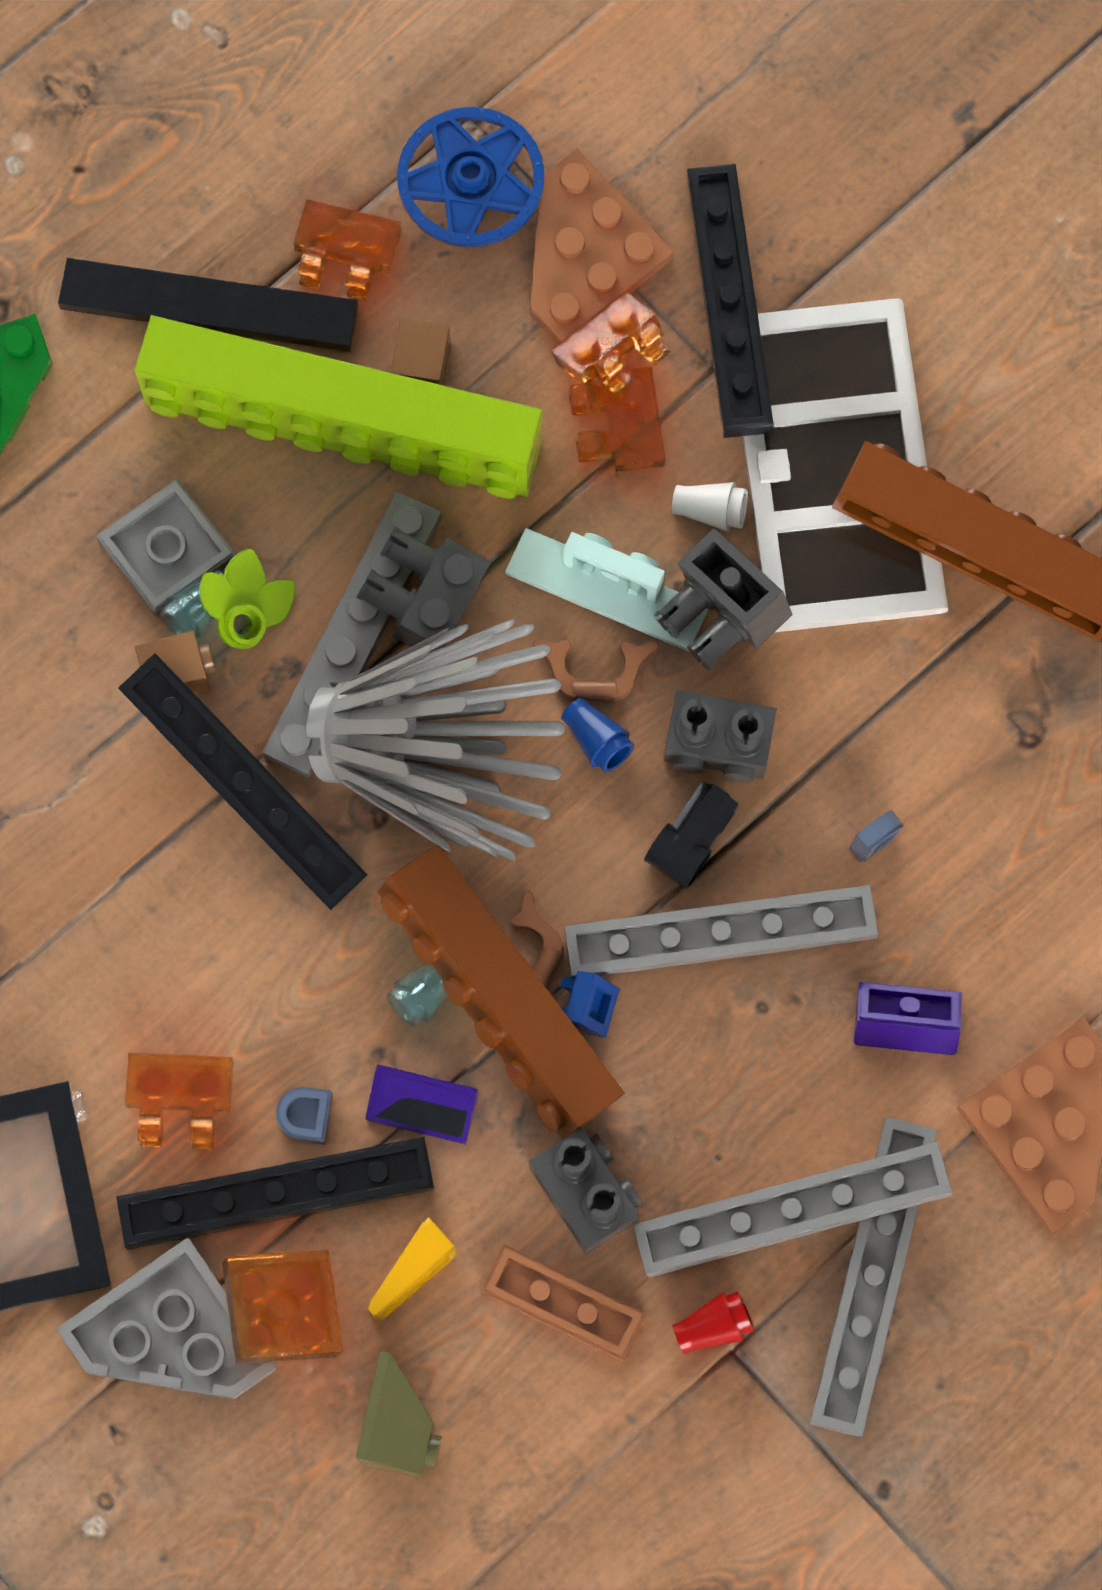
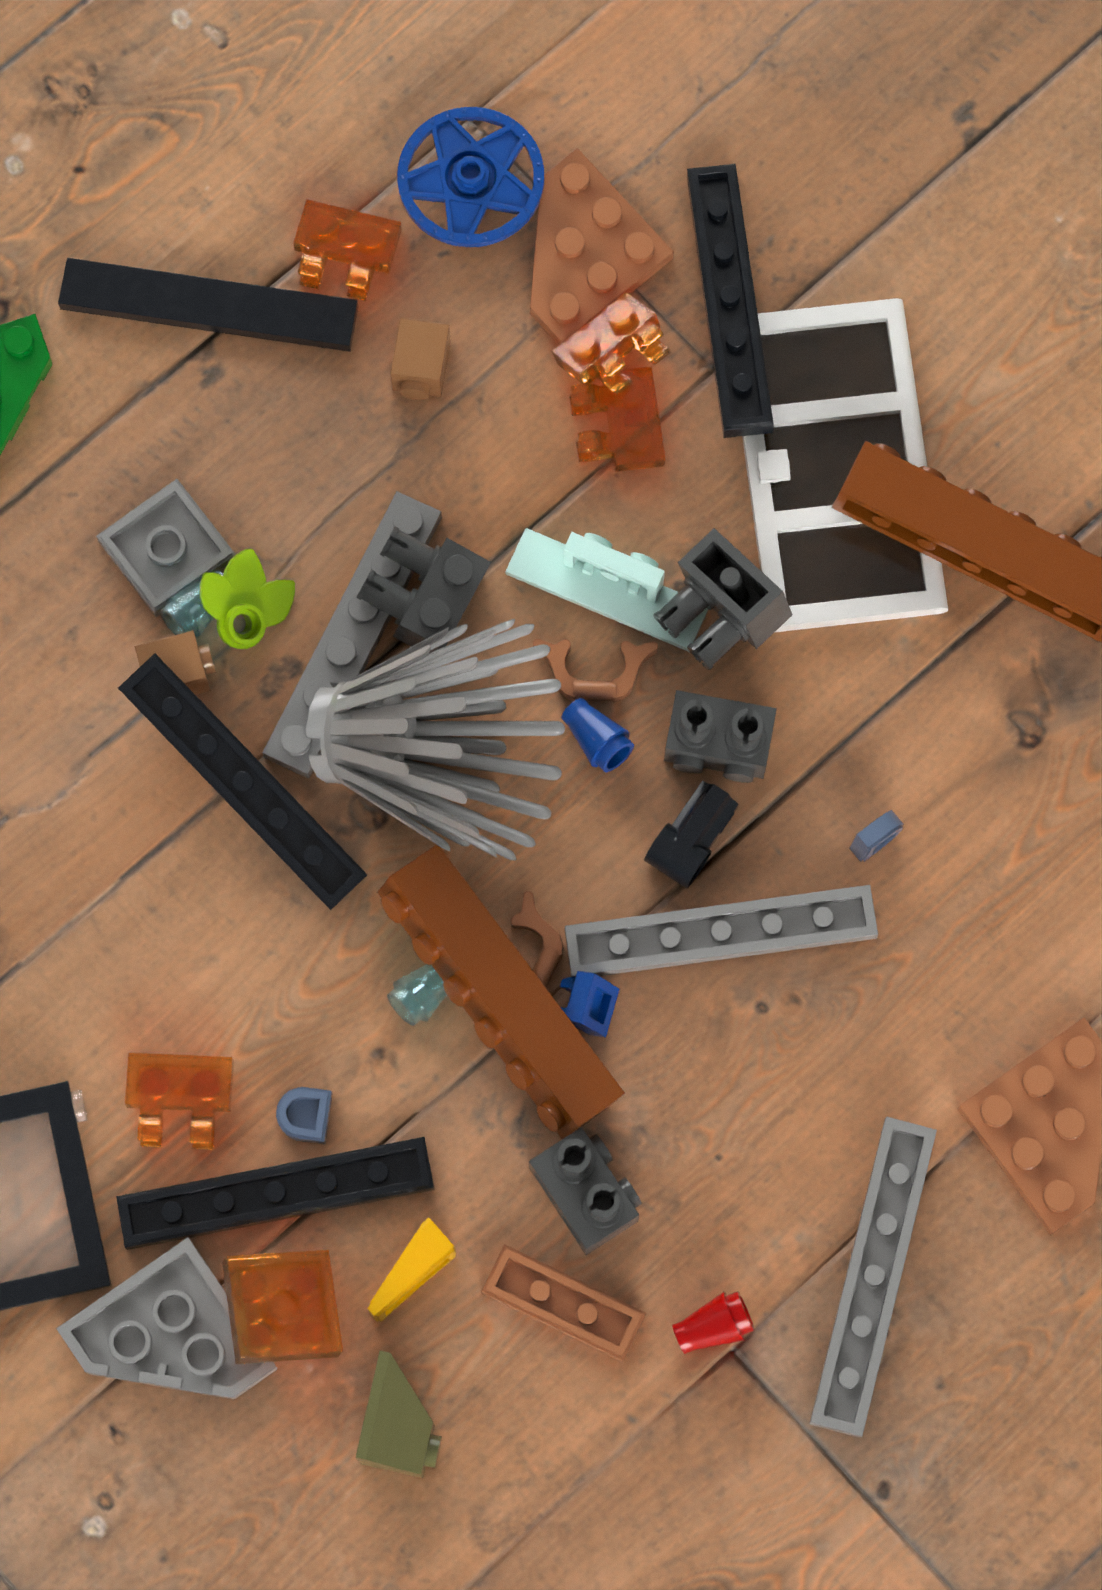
lime brick [134,315,543,499] -> none
dark purple slope [365,1065,479,1145] -> none
light grey plate [633,1141,953,1278] -> none
white cone [672,482,748,532] -> none
dark purple slope [854,982,962,1055] -> none

